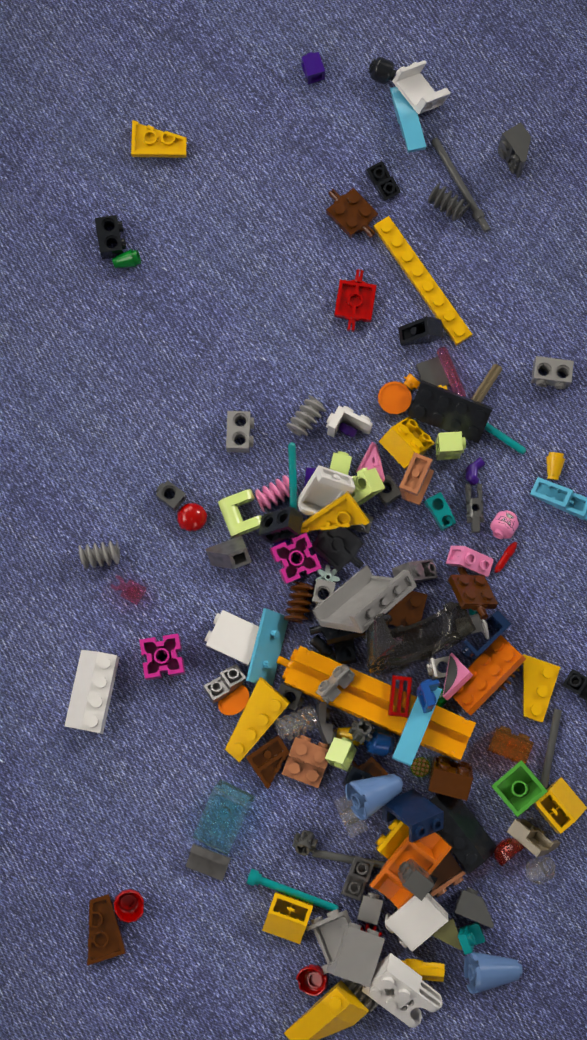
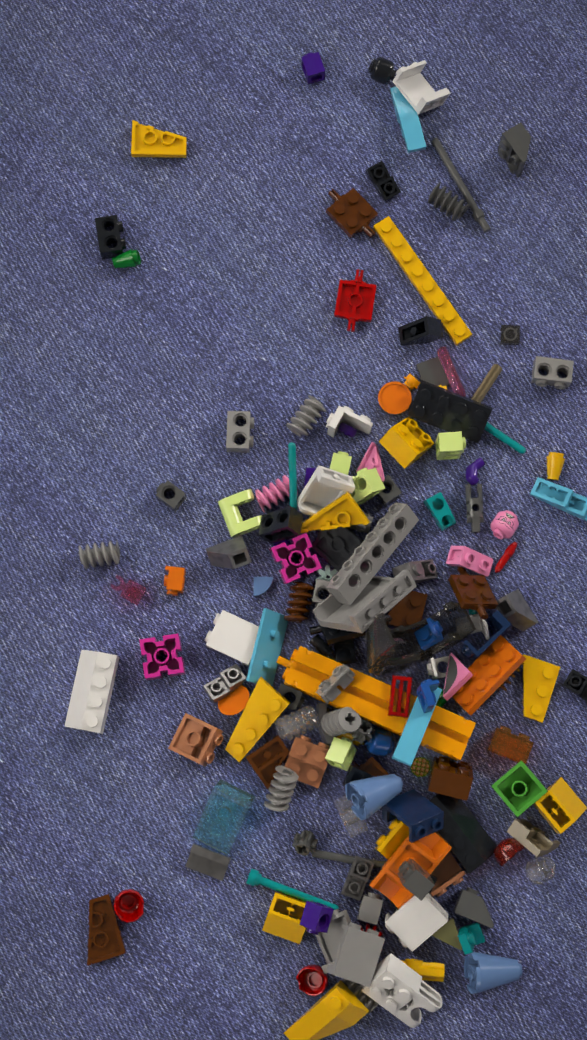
red hair [177,503,207,532] -> none
nougat panel [399,452,435,506] -> none
dark grey bar [540,709,562,788] -> none
none -> orange brick [164,566,186,596]
none -> nougat plate [168,713,223,767]
none -> medium blue tile [253,577,273,597]
none -> light grey piece [264,766,299,812]
none -> dark purple brick [300,901,334,935]
none -> light grey piece [321,707,361,737]
none -> light grey brick [326,502,419,605]
none -> blue bracket [414,617,444,651]
none -> flat silver slope [496,589,538,631]
none -> clear smoke tile [500,325,520,346]

